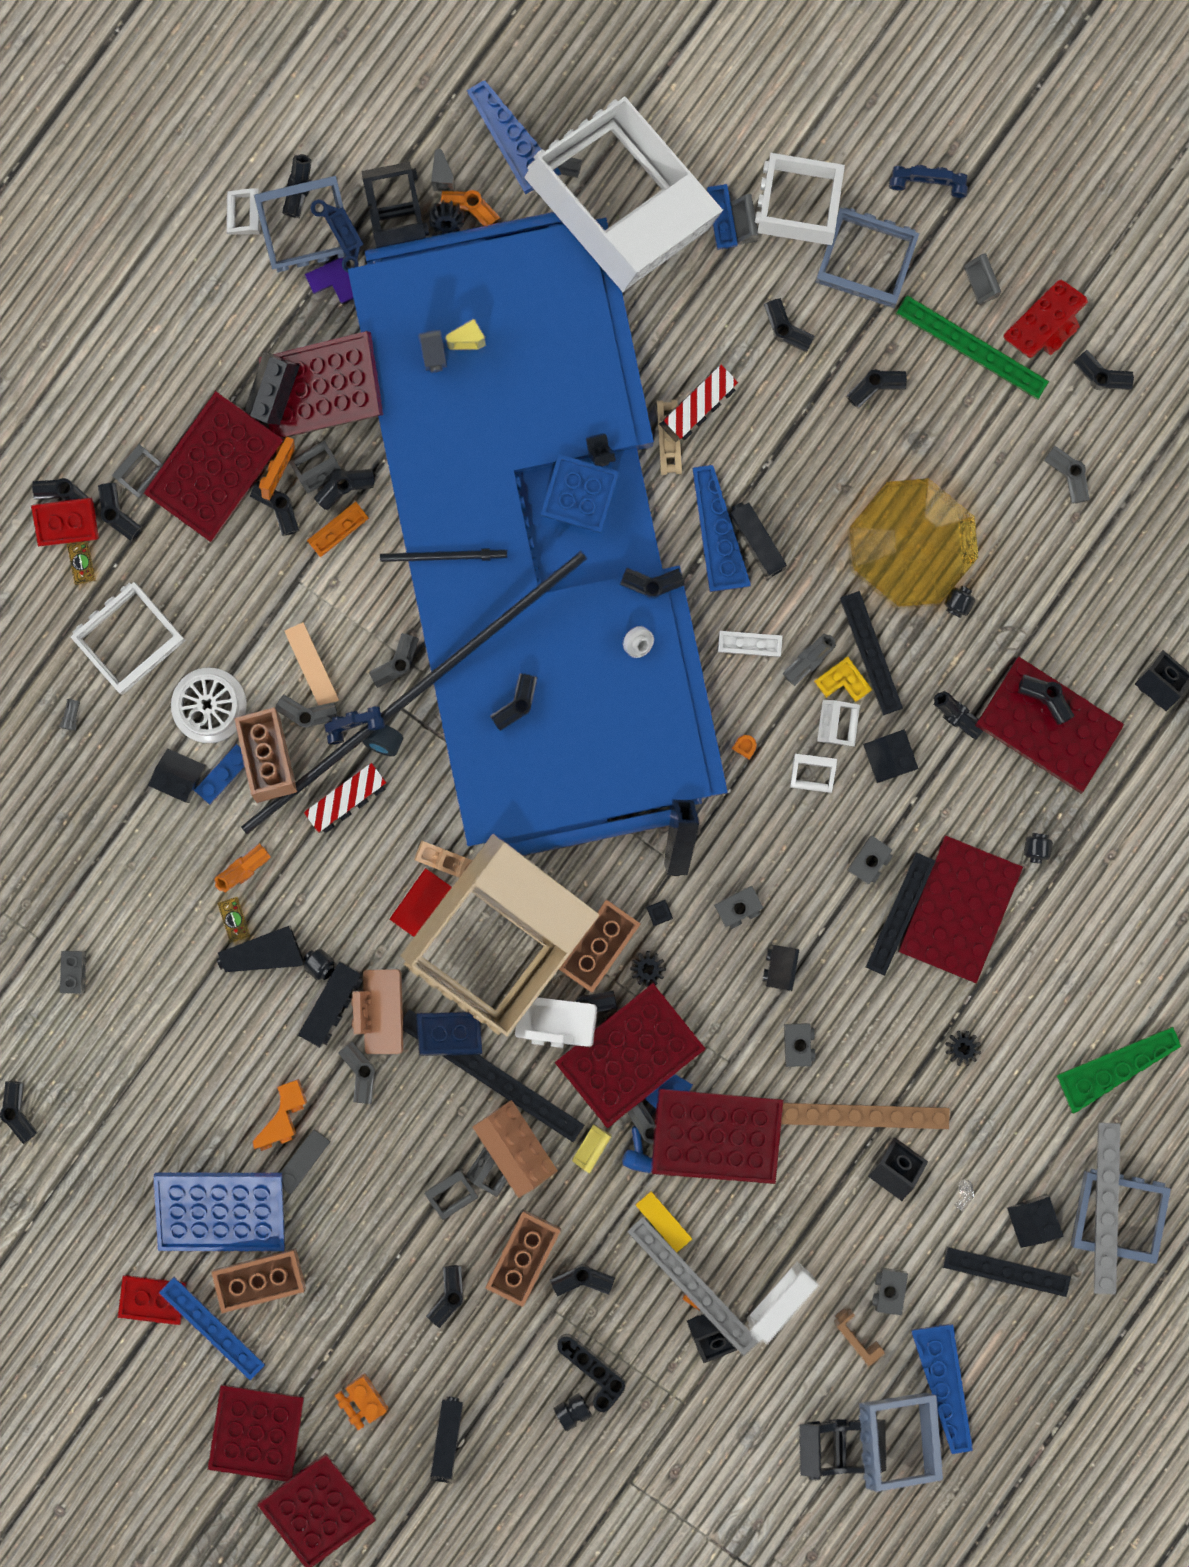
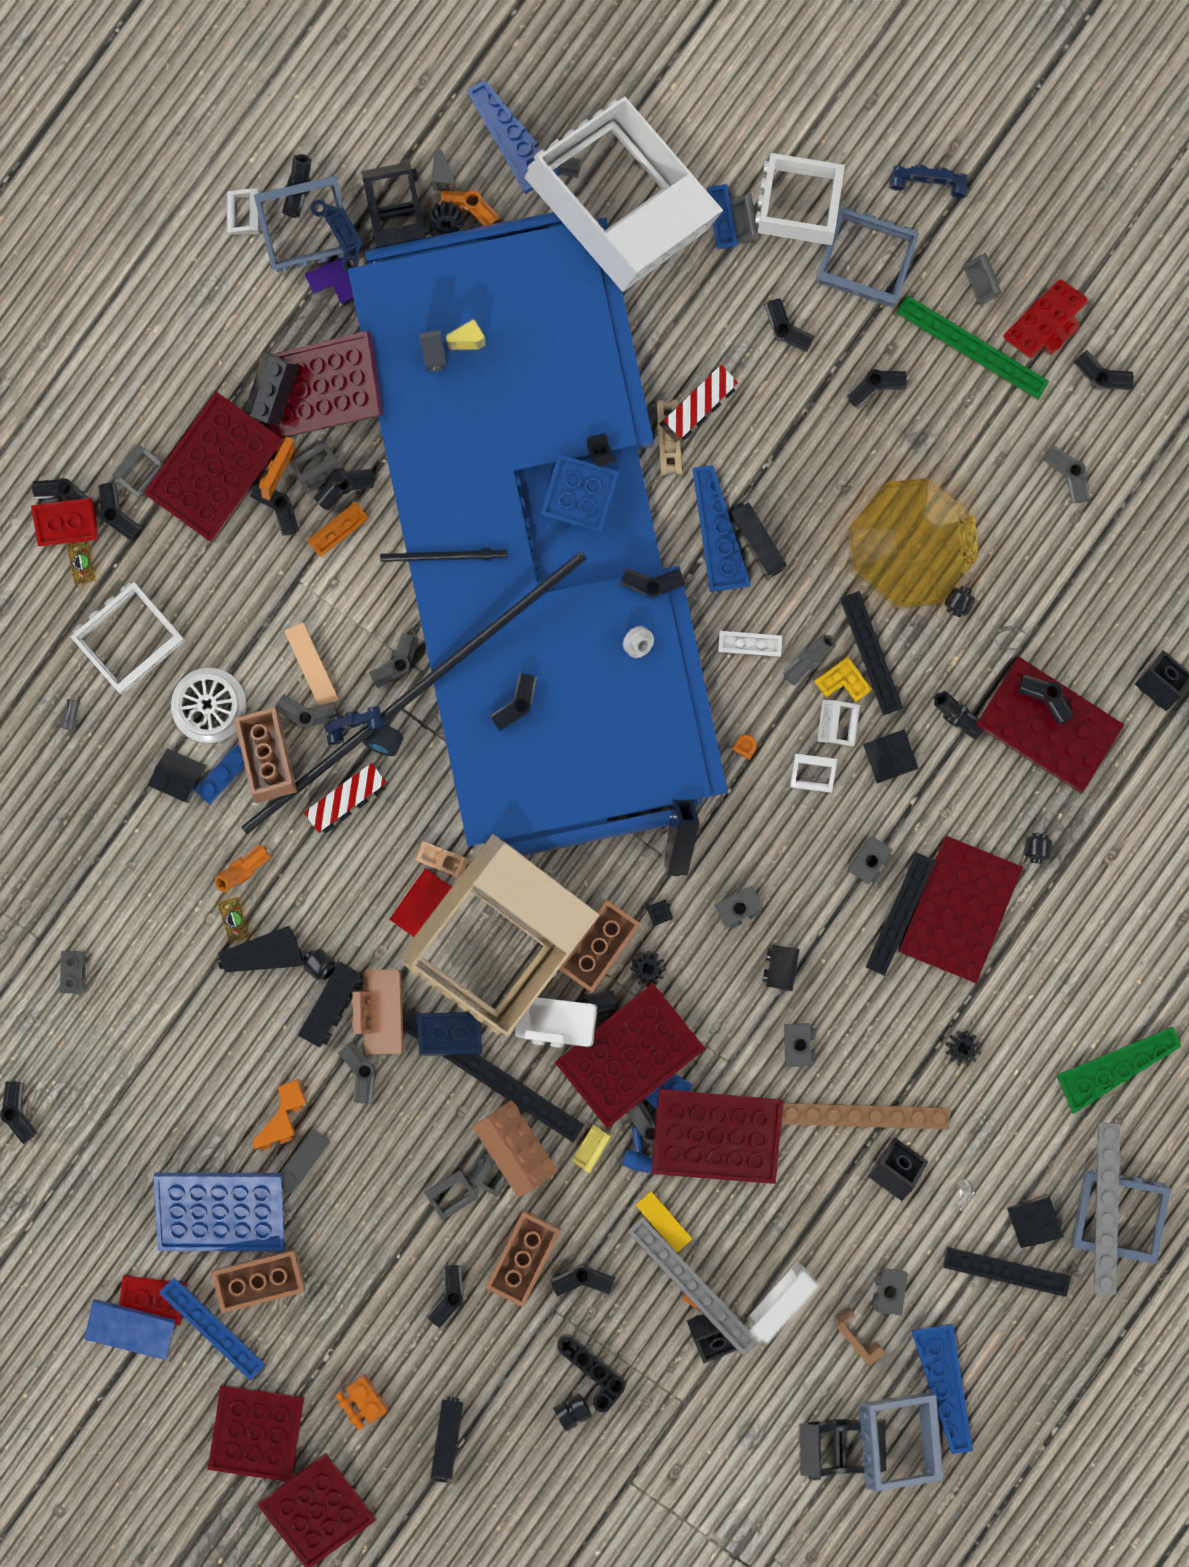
none -> blue tile [84,1299,176,1360]

